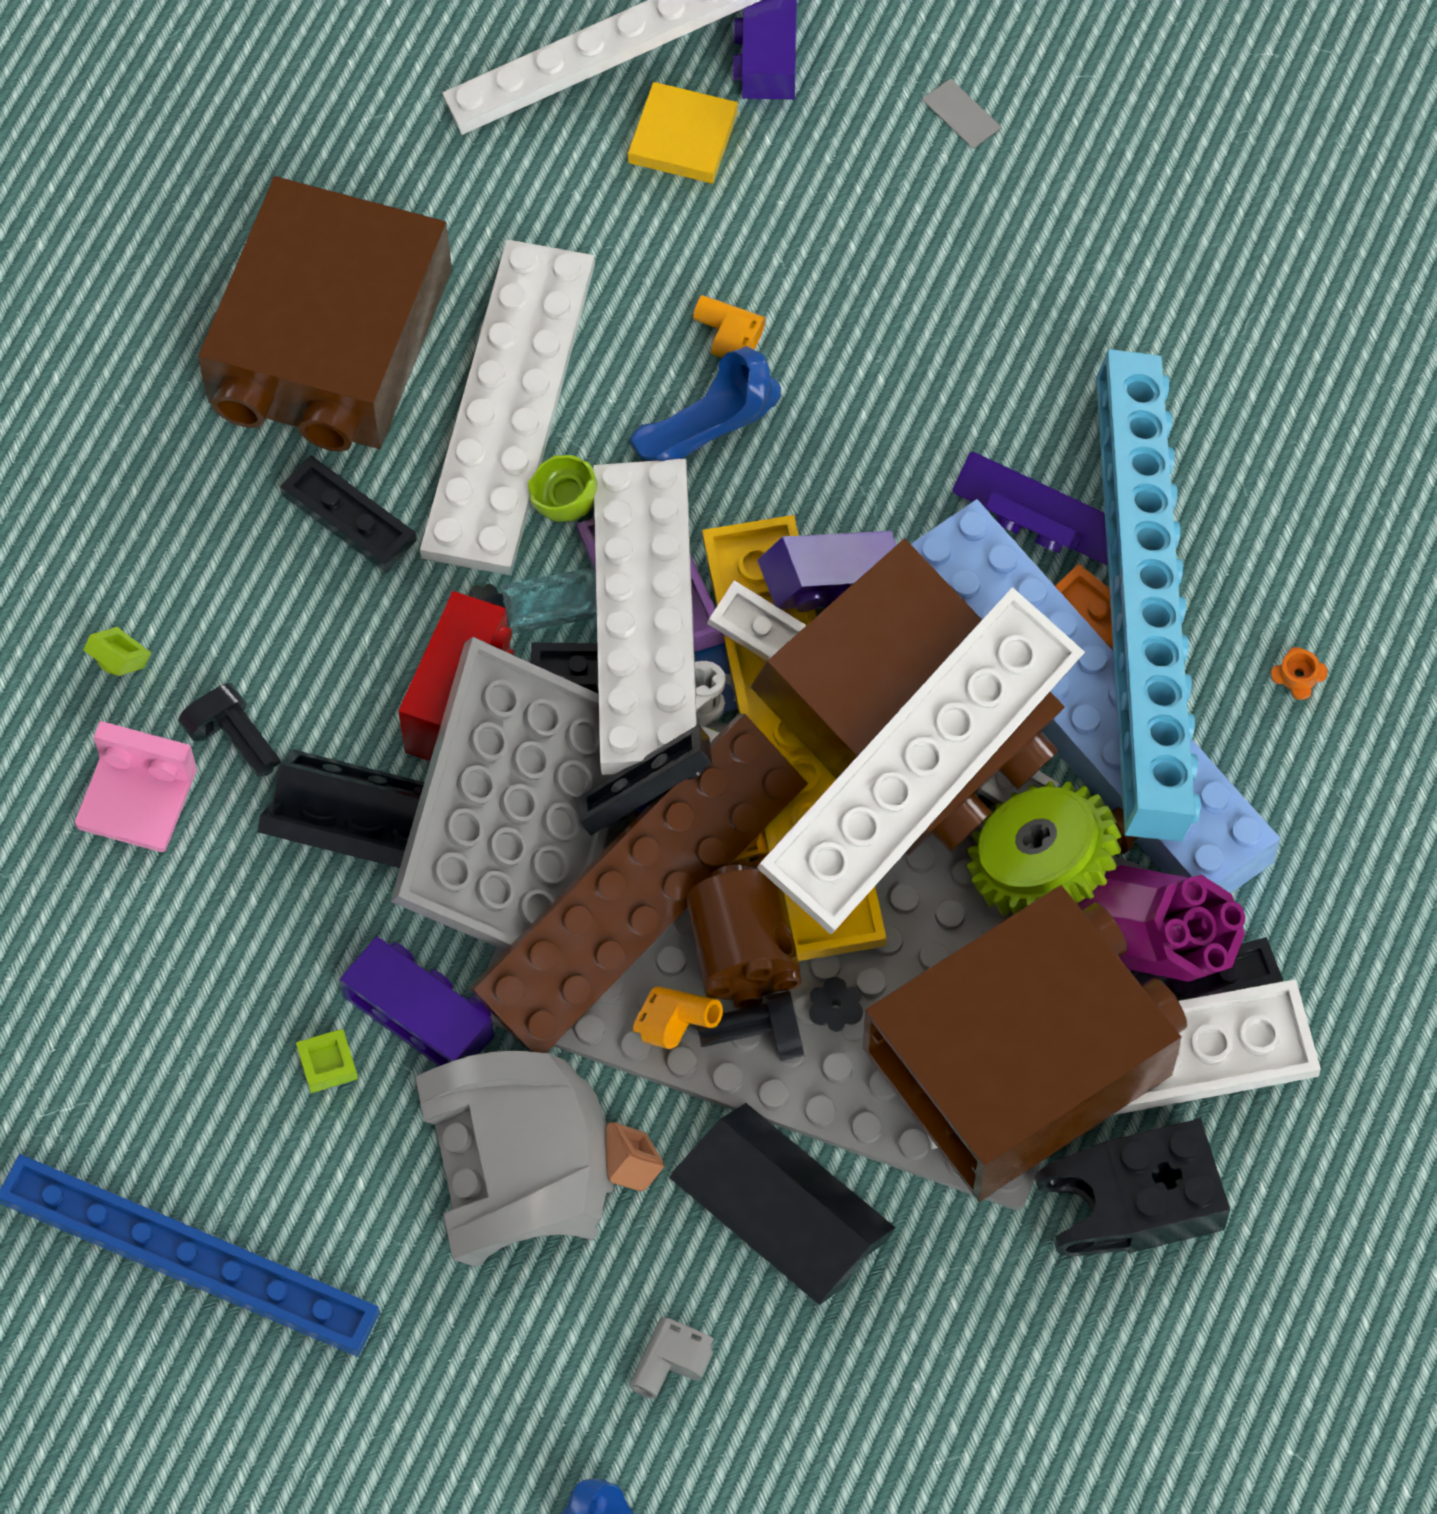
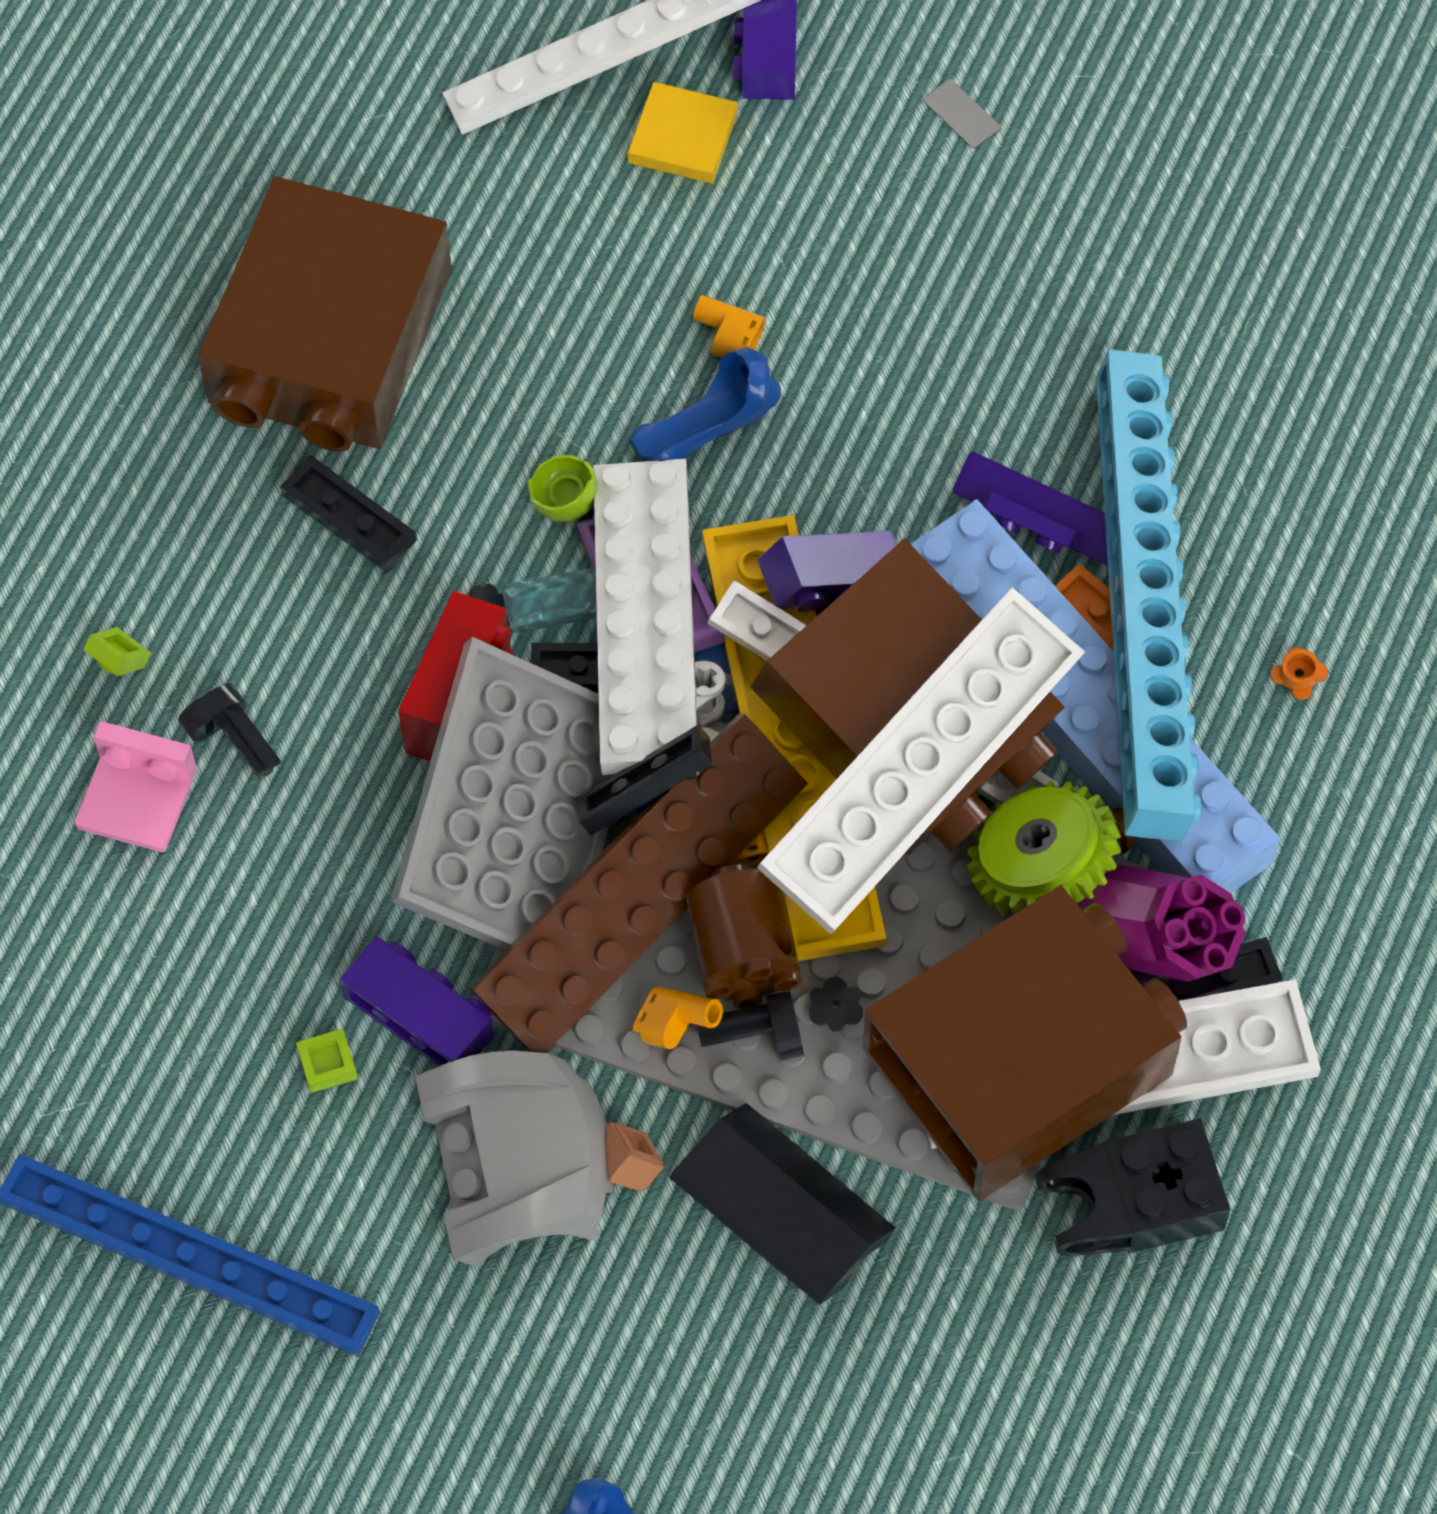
black slope [257,749,424,868] -> none
white plate [420,239,595,576] -> none
light grey piece [629,1317,714,1399] -> none

